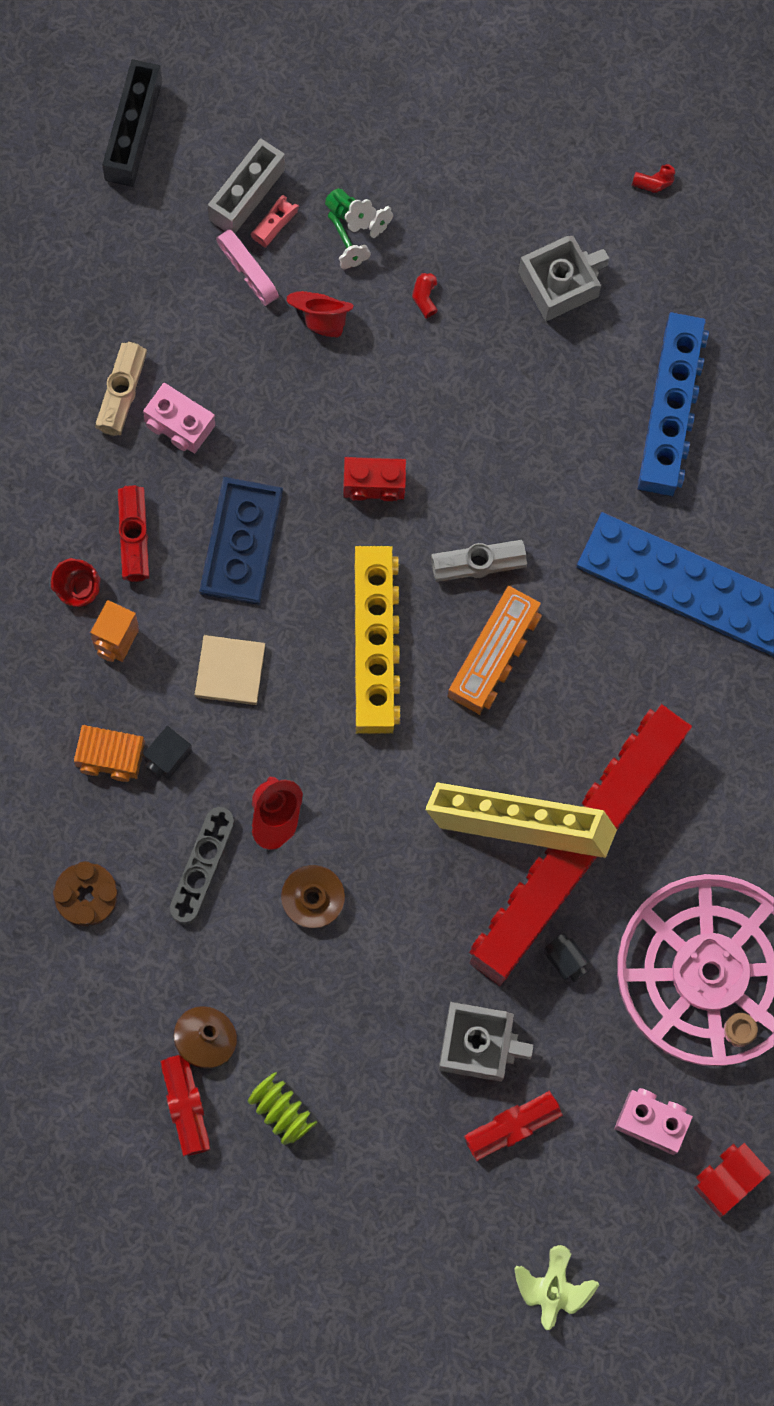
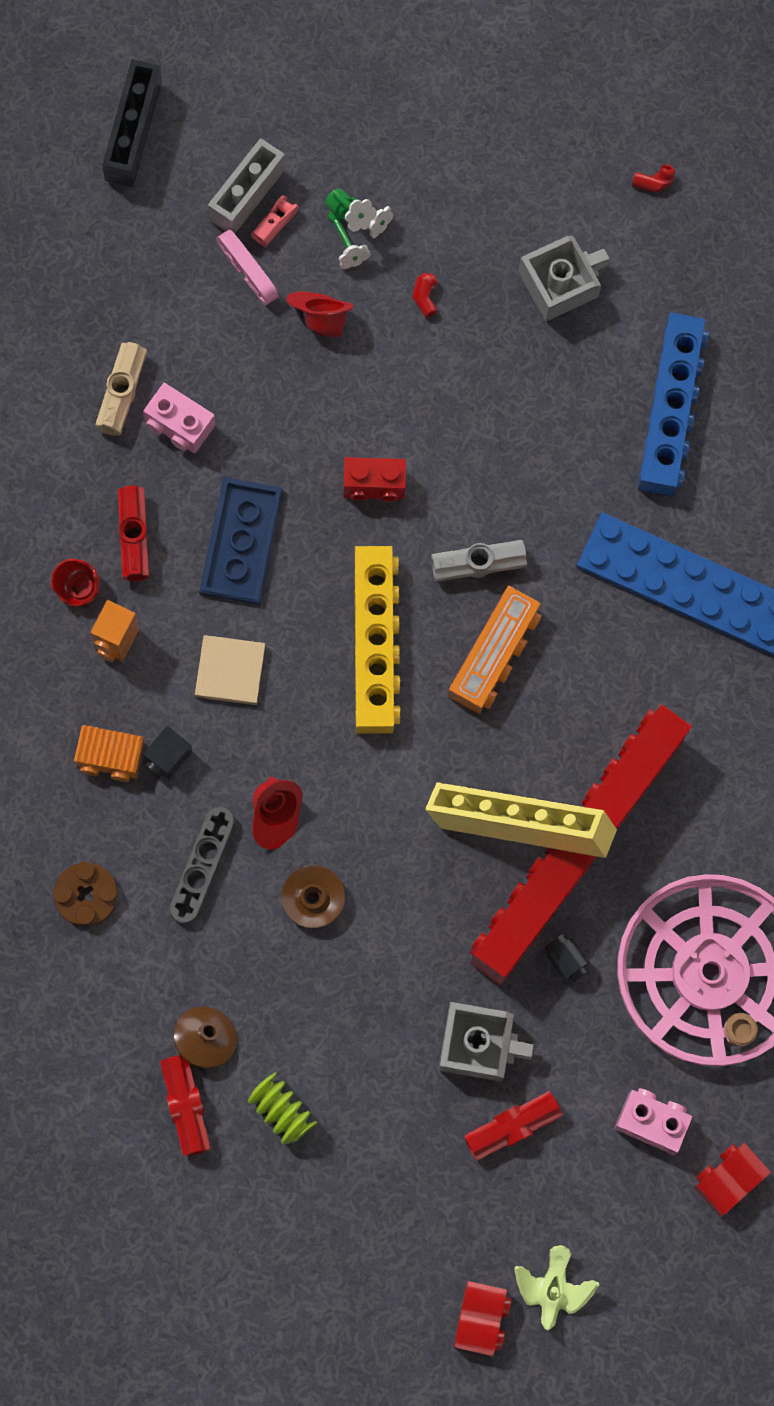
none -> red brick [453,1281,511,1356]

